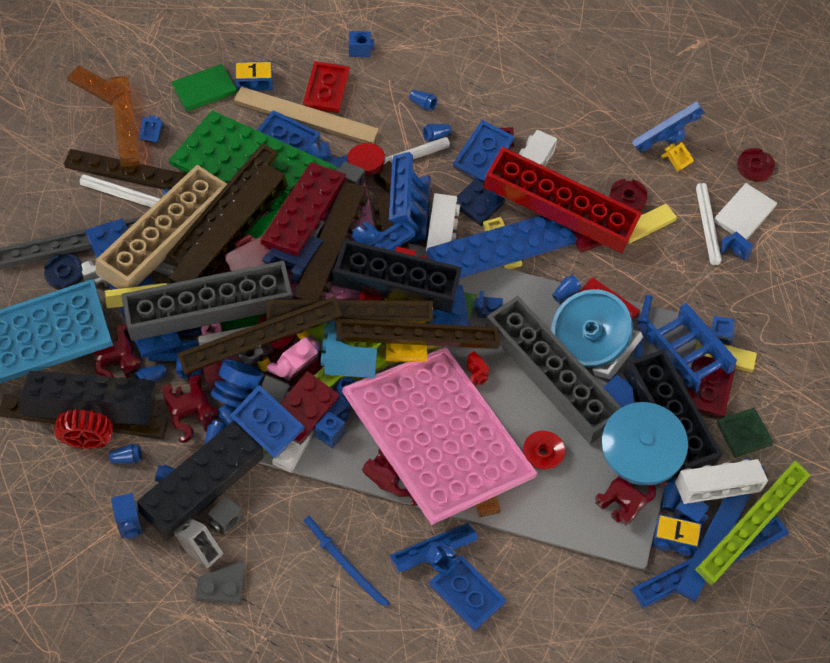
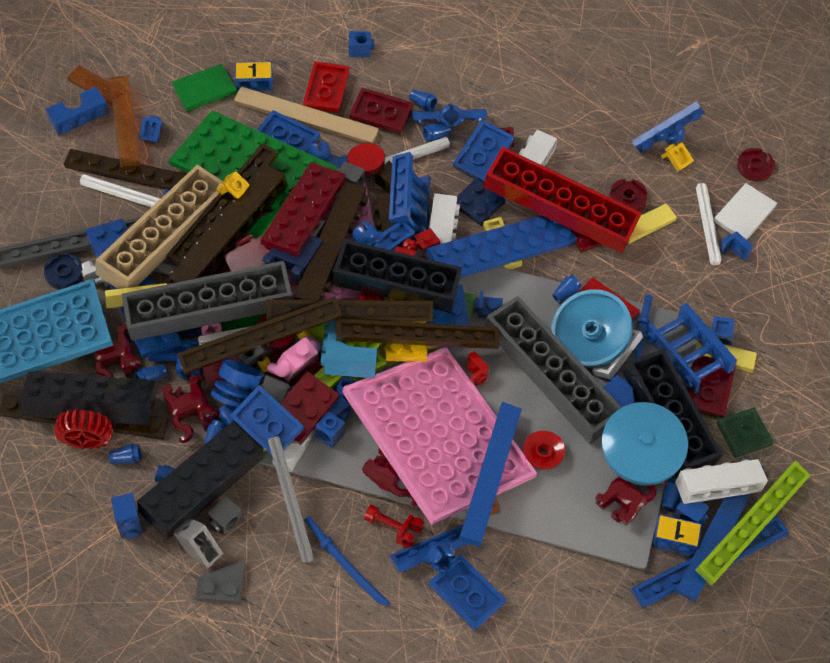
none -> blue arch [45,87,109,136]
none -> yellow bracket [216,171,249,199]
none -> light grey axle [268,437,314,563]
none -> dark red plate [349,87,414,135]
none -> red bar [364,504,425,548]
none -> red plate [402,228,441,254]
none -> blue plate [412,104,487,127]
none -> blue tile [459,401,522,547]

